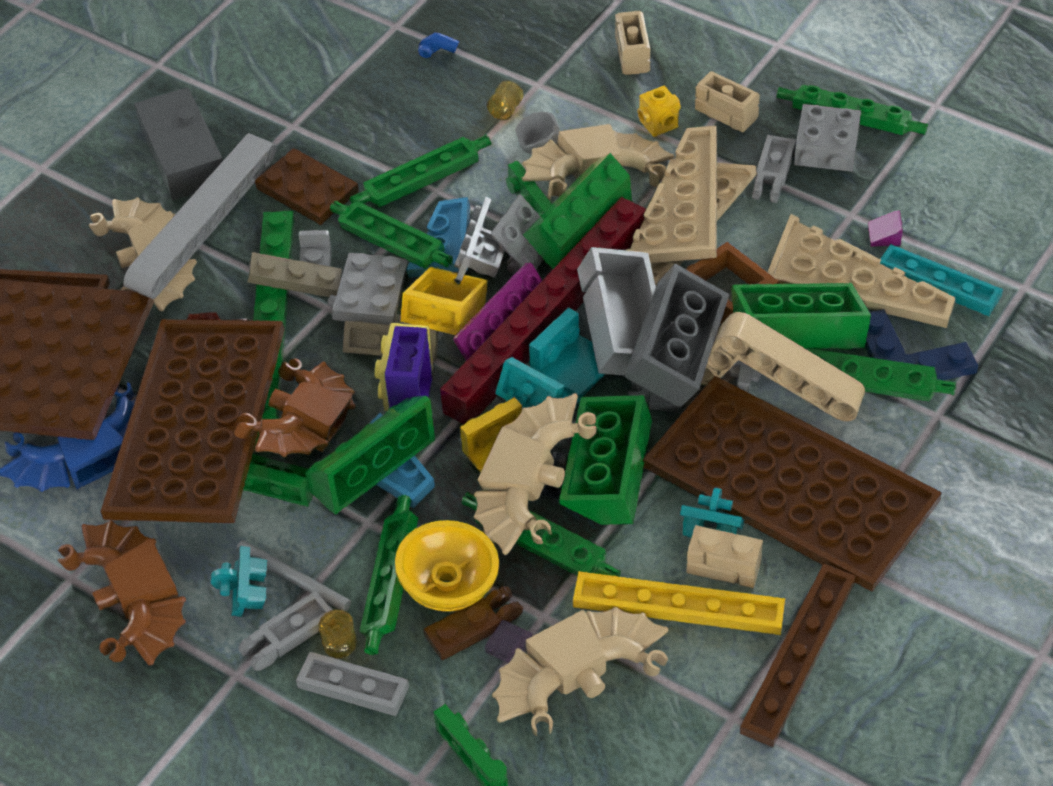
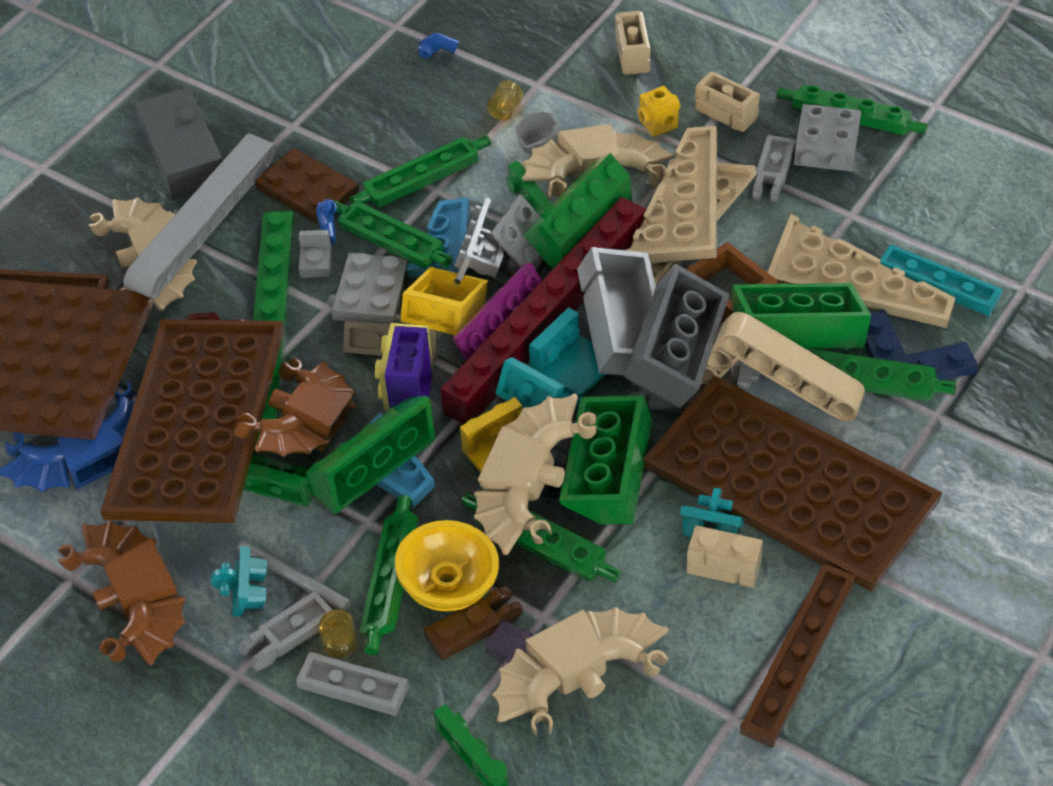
dark tan plate [247,252,342,297] -> none
yellow plate [573,571,785,635] -> none
slope [868,210,903,247] -> none
none -> blue arm [316,199,337,245]

